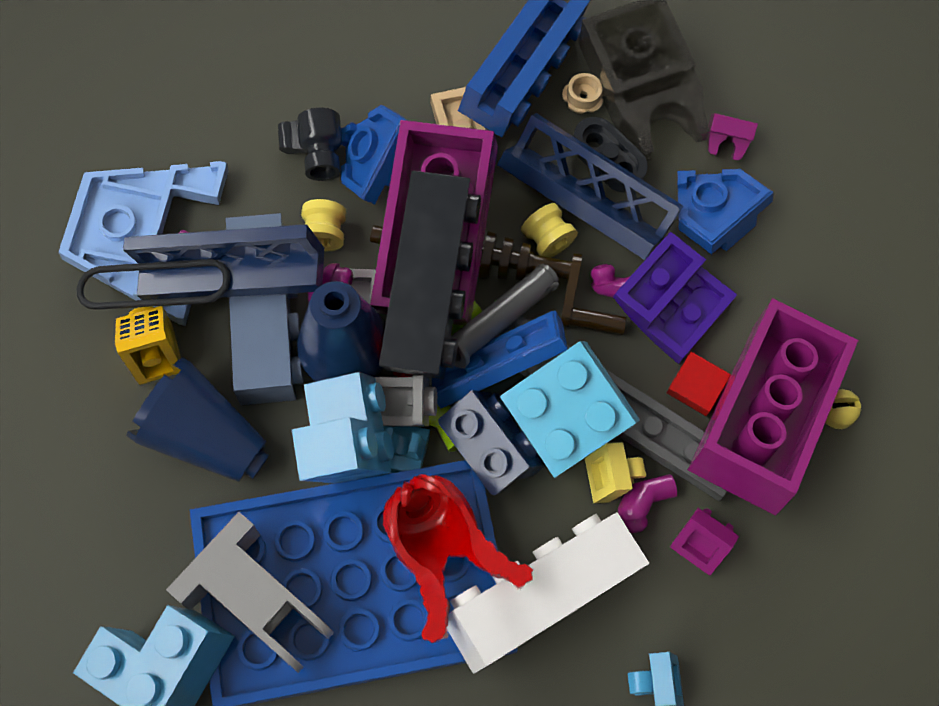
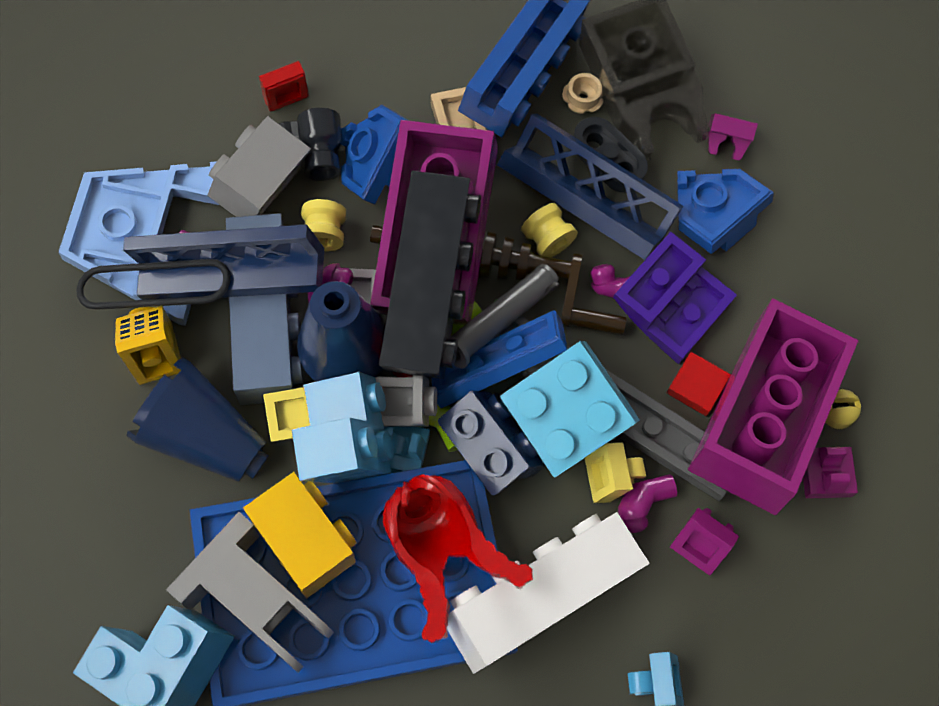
none -> light grey brick [207,116,311,217]
none -> yellow brick [243,472,357,599]
none -> red tile [259,61,309,111]
none -> light yellow tile [263,387,310,442]
none -> magenta tile [803,447,858,498]

